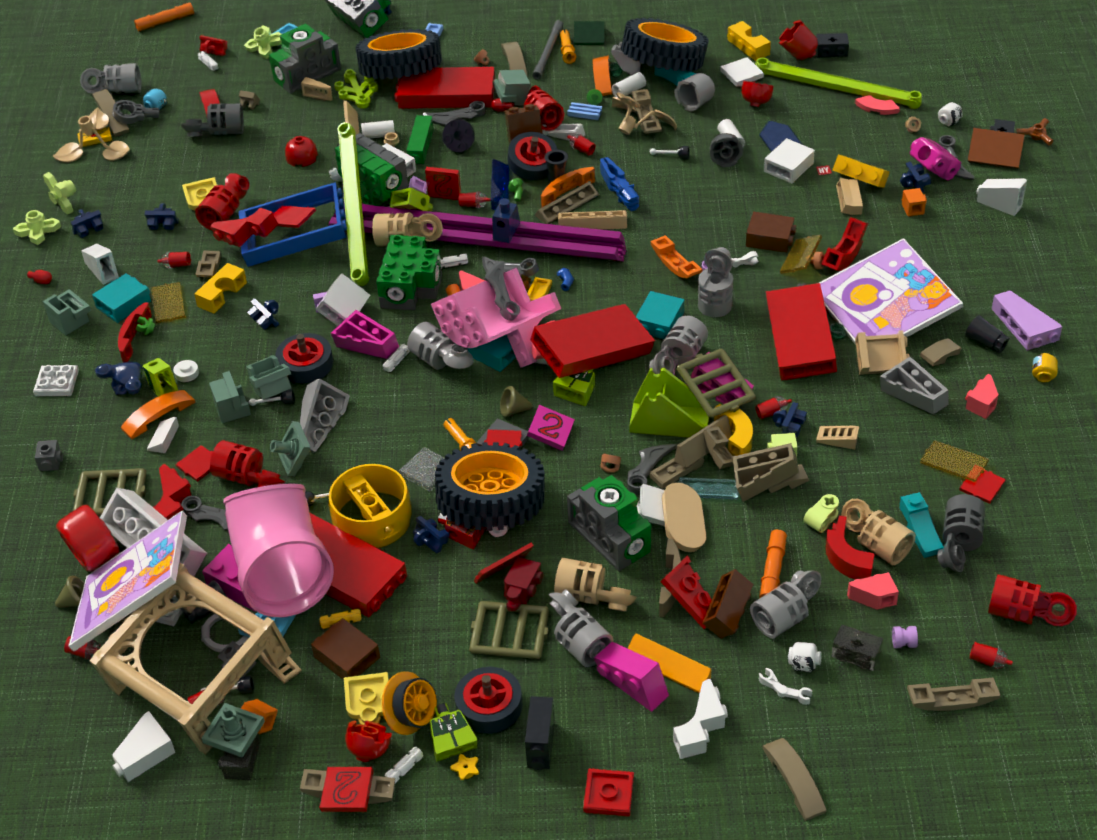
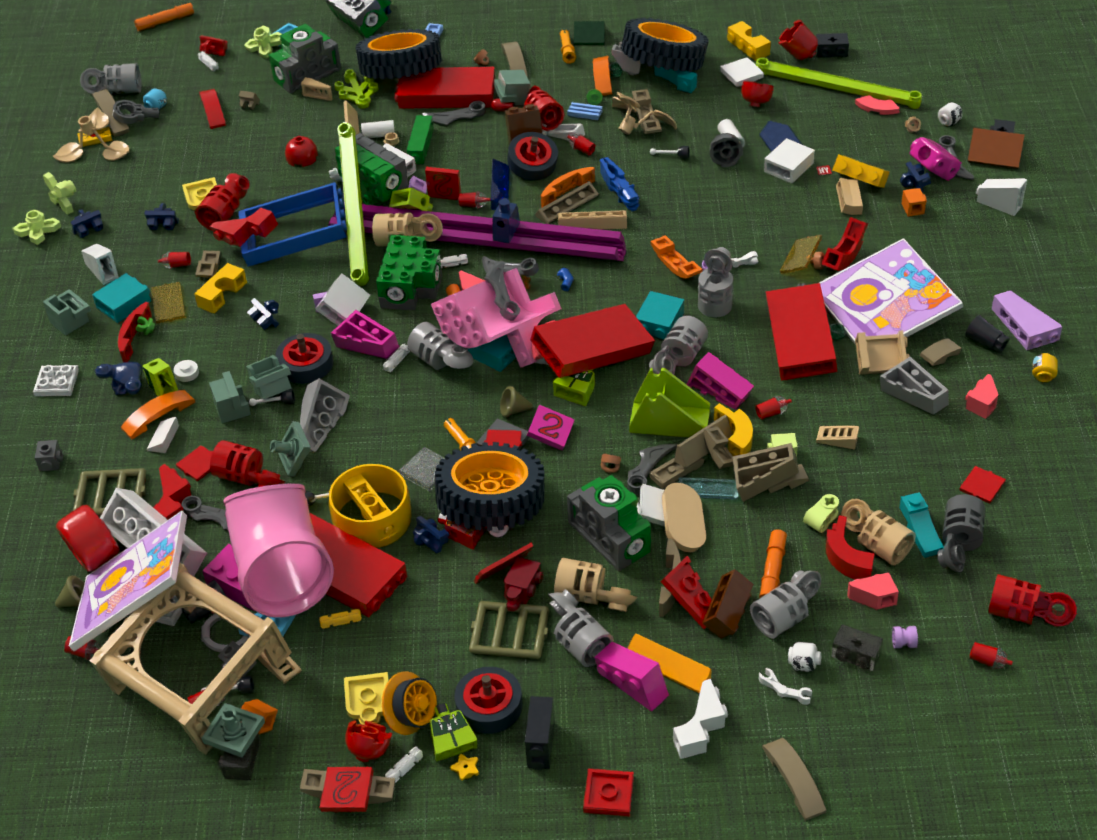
red cylinder [27,270,52,285] -> none
white slope [112,711,175,782] -> none
dark grey cylinder [181,103,244,136] -> none
piece [273,206,316,228] -> none
reddish brown brick [311,618,381,680] -> none
black plate [442,119,475,152] -> none
bright green plate [508,178,523,202] -> none
yellow tile [527,277,552,301] -> none
dark grey piece [532,20,564,80] -> none
black plant [545,150,568,184] -> none
white pin [612,72,646,98] -> none
light grey cylinder [674,73,715,111] -> none
olive bar [677,349,756,418] -> none
reddish brown brick [746,211,797,253] -> none
dark blue hips [772,402,807,438] -> none
dark tan slope [907,678,1001,711] -> none
clear yellow piece [920,440,989,482] -> none
dark orange piece [1016,118,1053,145] -> none

